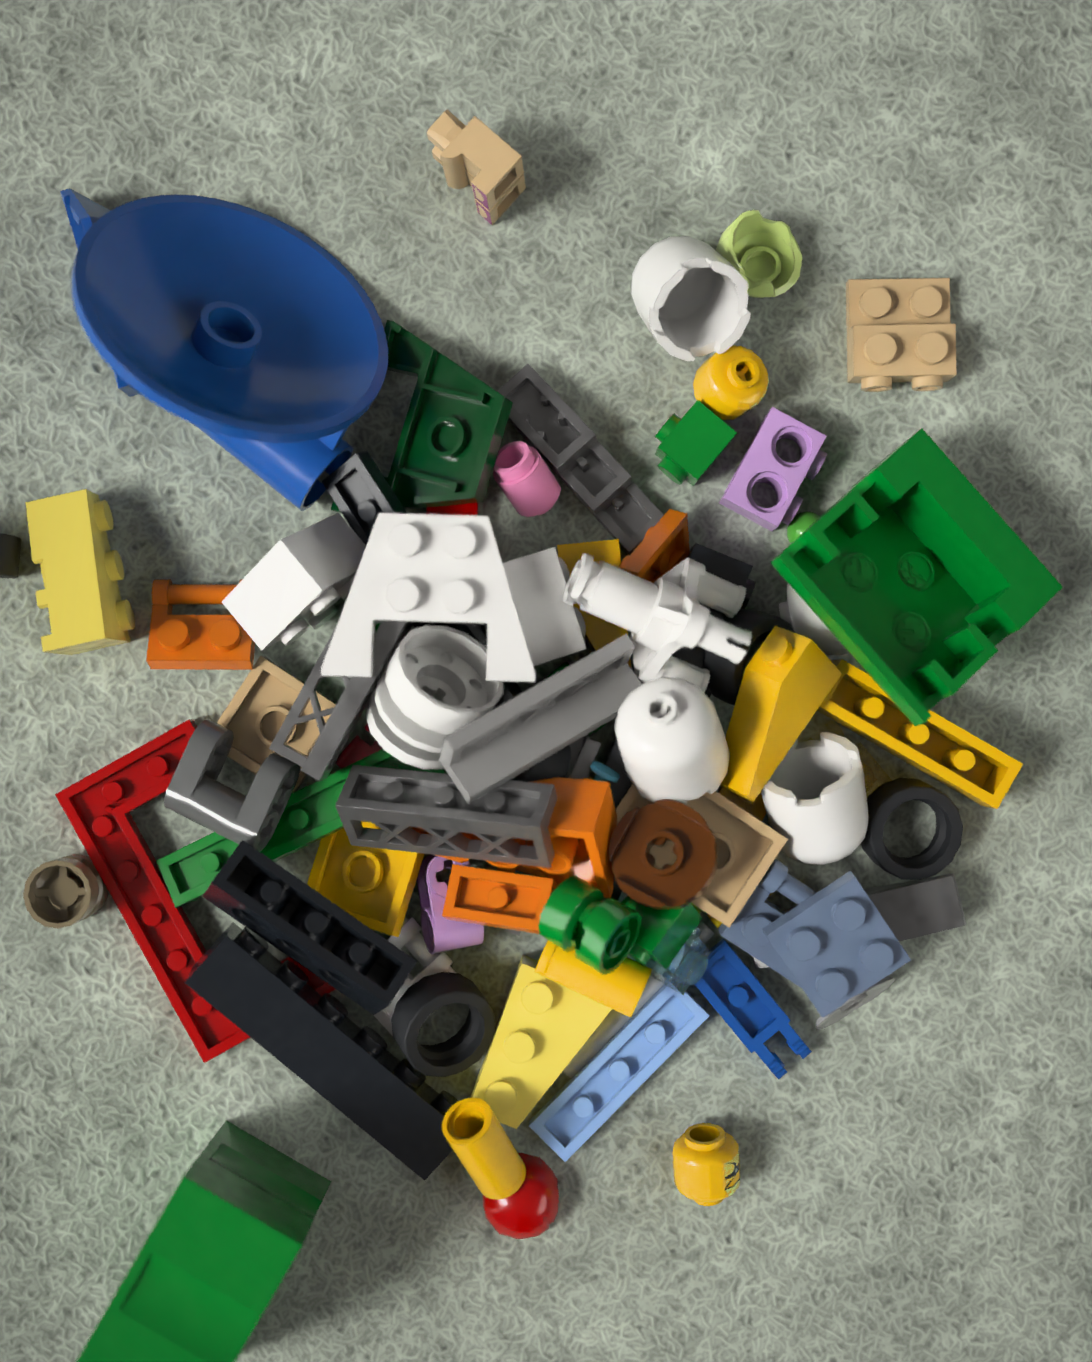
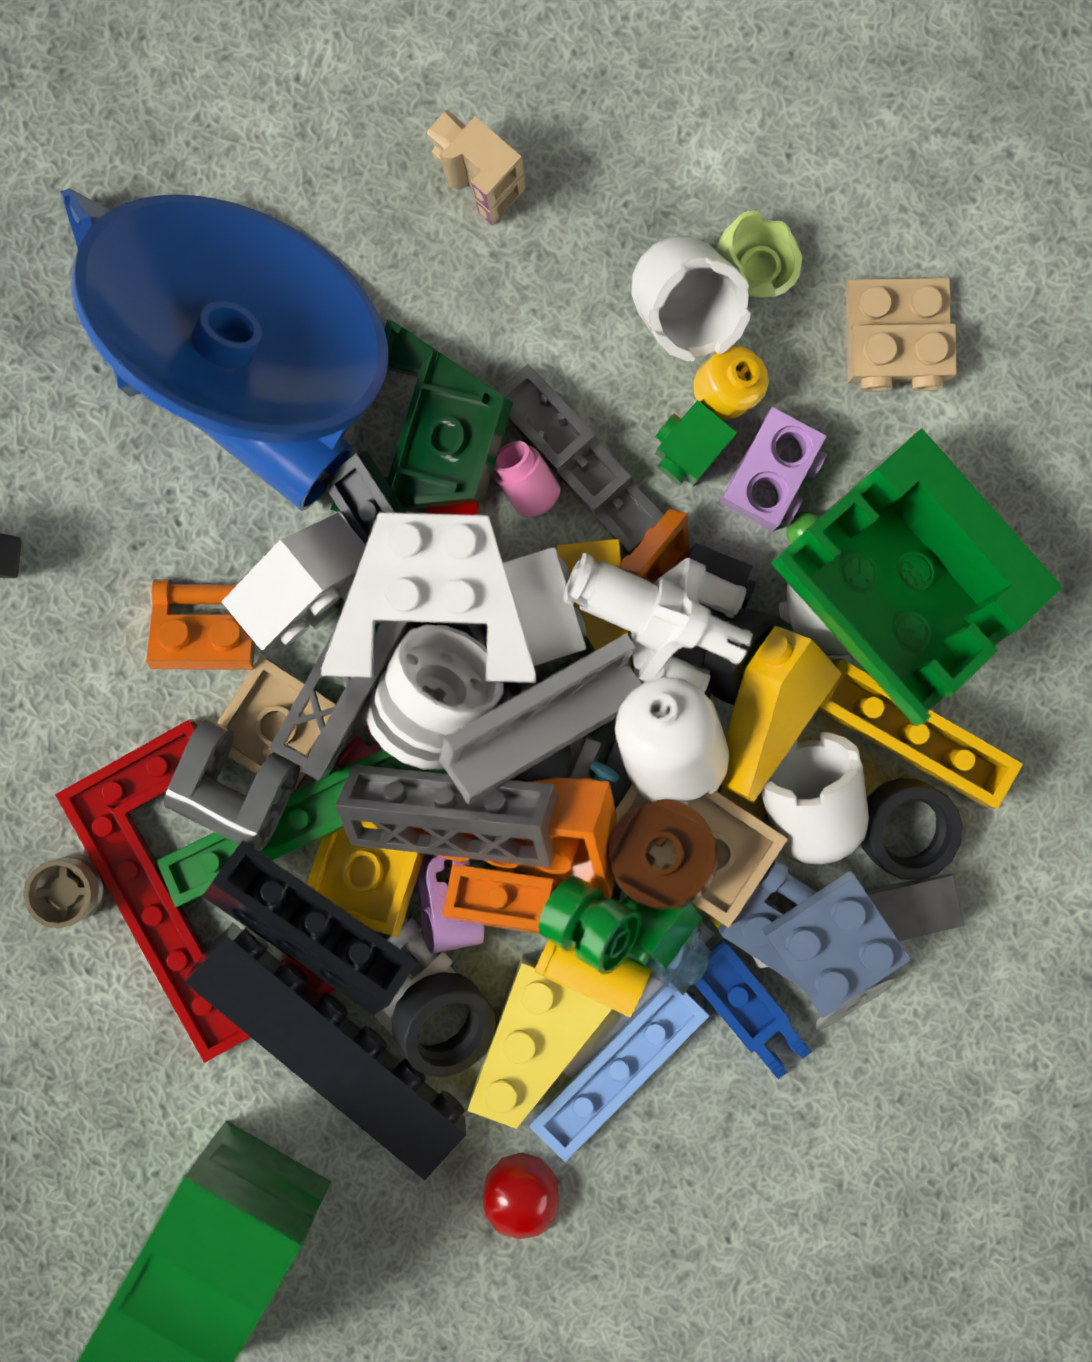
light yellow wedge [25,489,135,655] -> none
yellow pin [442,1097,526,1200] -> none
yellow head [672,1123,741,1206] -> none

